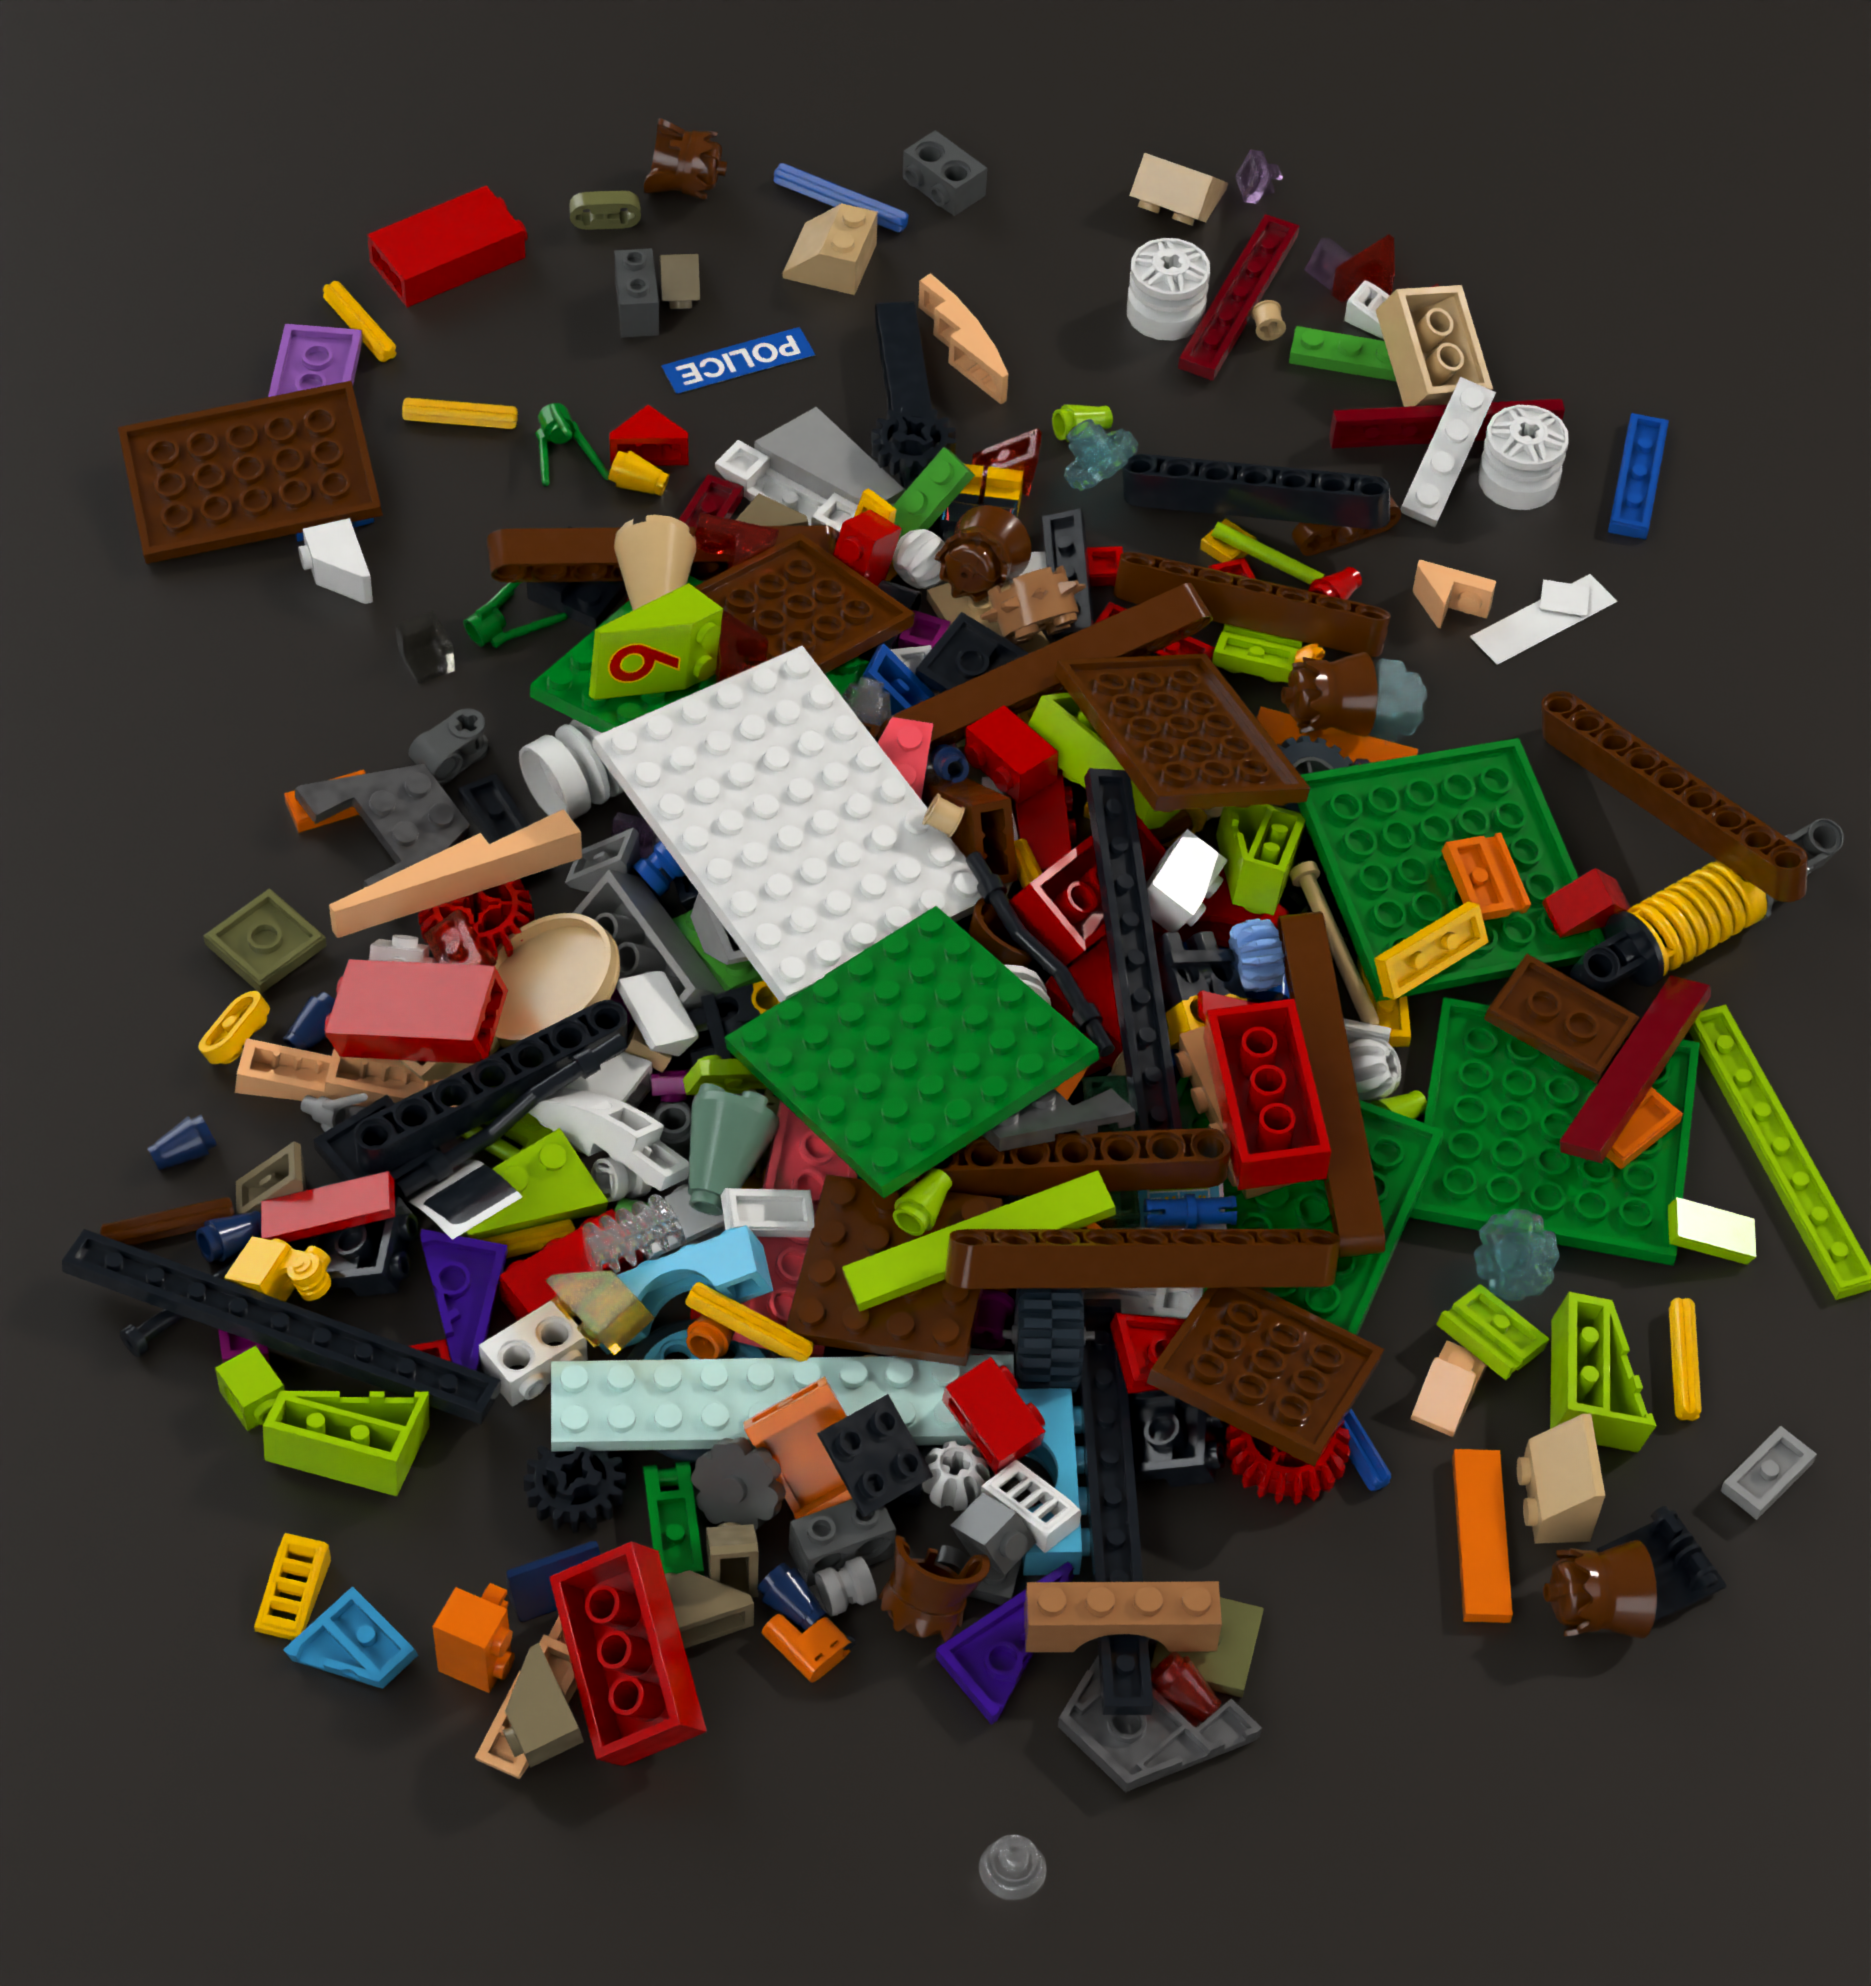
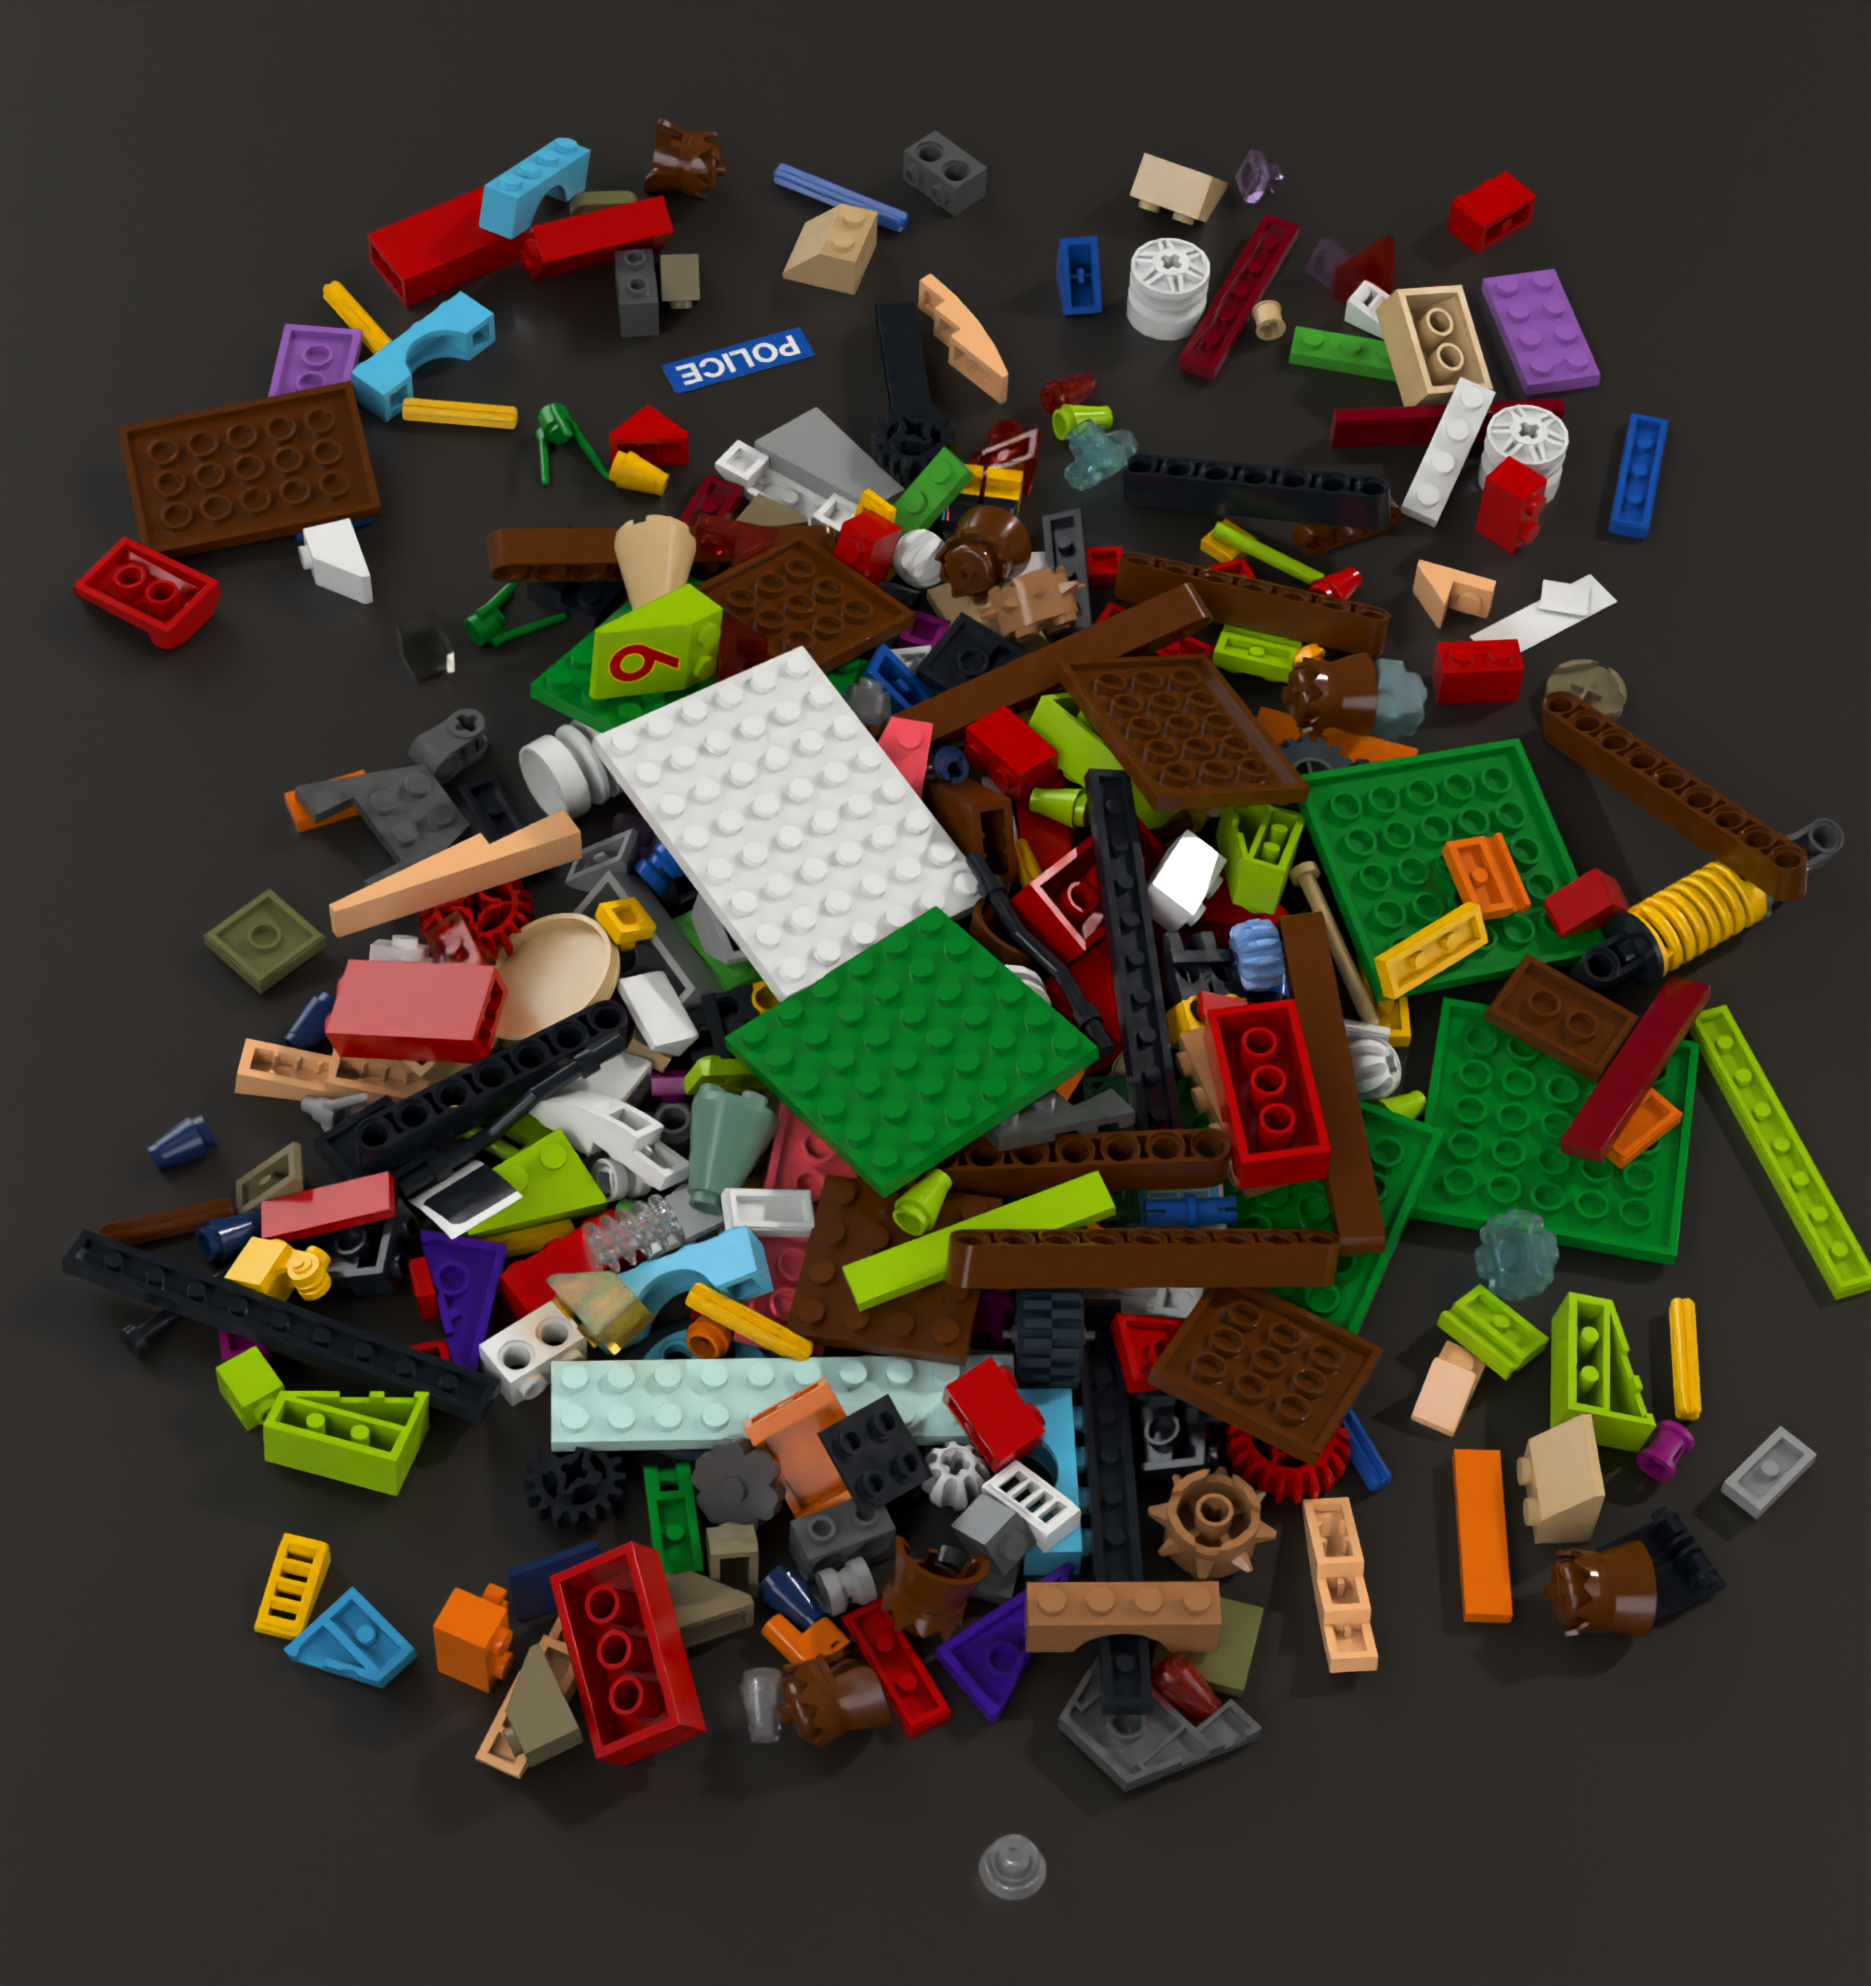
yellow plate [198,991,270,1064] -> none
tan axle [922,794,965,838] -> none
tile [1668,1198,1756,1265] -> none
none -> red slope [73,536,221,649]
none -> medium azure arch [351,291,496,422]
none -> red tile [408,1256,439,1321]
none -> medium azure arch [479,138,591,240]
none -> red brick [519,195,674,281]
none -> yellow tile [594,897,657,953]
none -> clear cone [739,1668,784,1743]
none -> reddish brown hat [776,1651,891,1749]
none -> red tile [841,1598,952,1739]
none -> clear red plate [987,419,1026,456]
none -> lime cone [1029,787,1090,830]
none -> clear red cone [1039,372,1097,415]
none -> blue slope [1056,236,1102,315]
none -> medium nougat brick [1148,1466,1277,1582]
none -> light nougat slope [1302,1497,1378,1673]
none -> red brick [1431,639,1524,705]
none -> red brick [1447,171,1536,254]
none -> red brick [1475,456,1548,555]
none -> medium lavender plate [1481,269,1601,396]
none -> dark tan tile [1545,659,1627,722]
none -> magenta bush [1636,1420,1695,1482]

